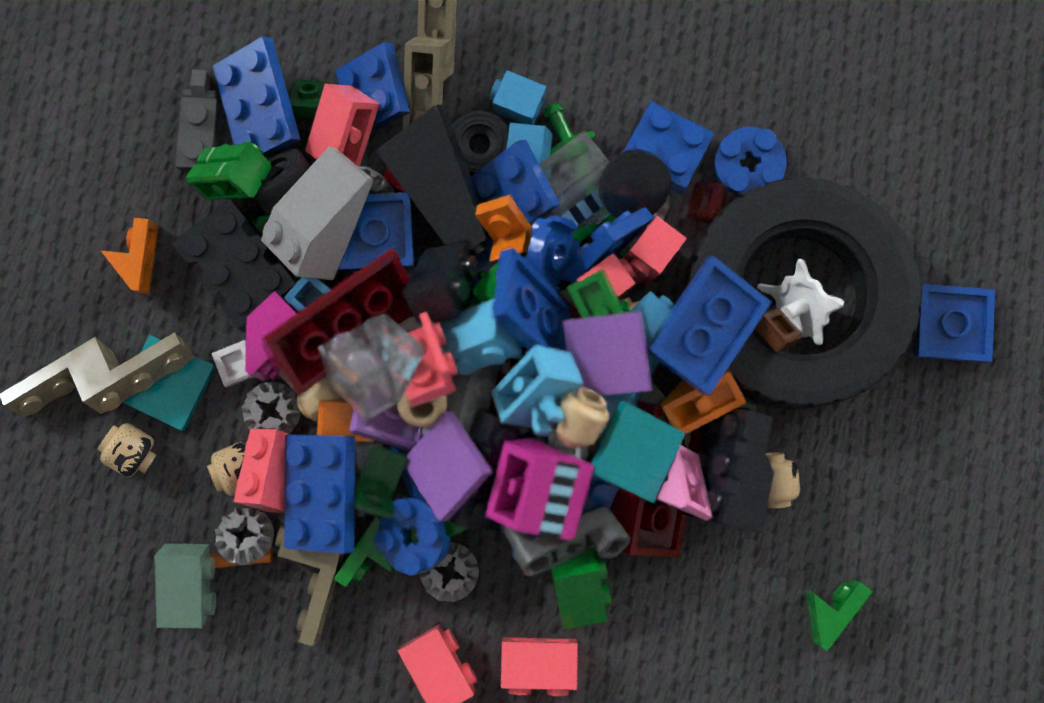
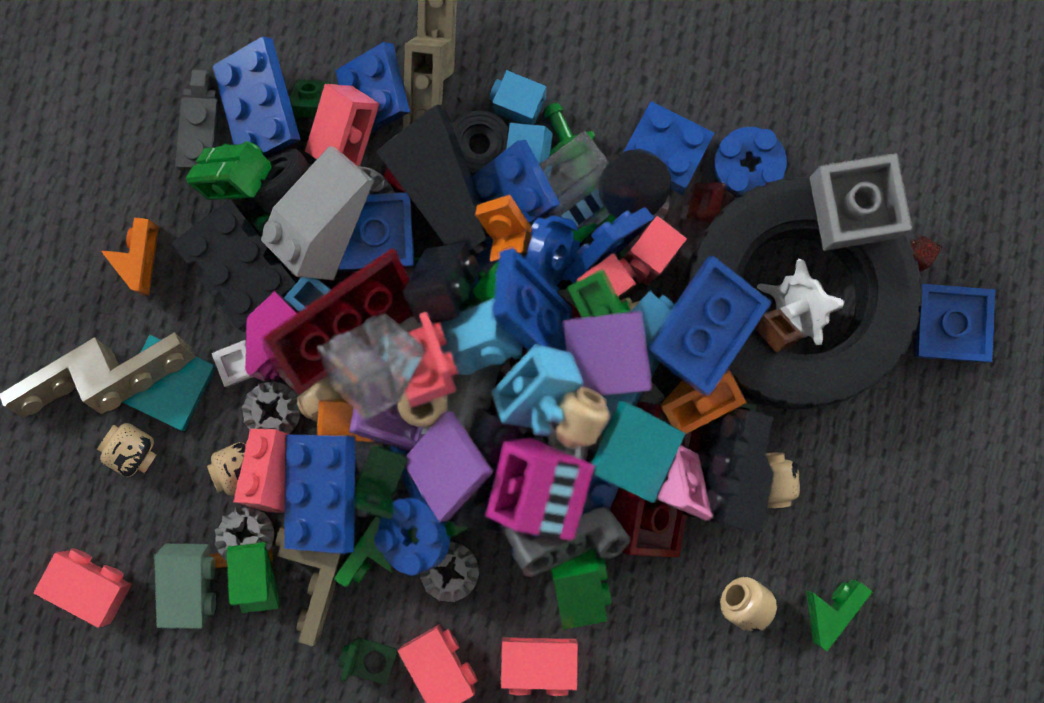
none -> coral brick [34,548,132,628]
none -> green slope [227,542,280,613]
none -> dark green bracket [338,637,397,685]
none -> tan head [720,577,777,633]
none -> light grey brick [809,154,912,251]
none -> clear red piece [909,235,942,272]

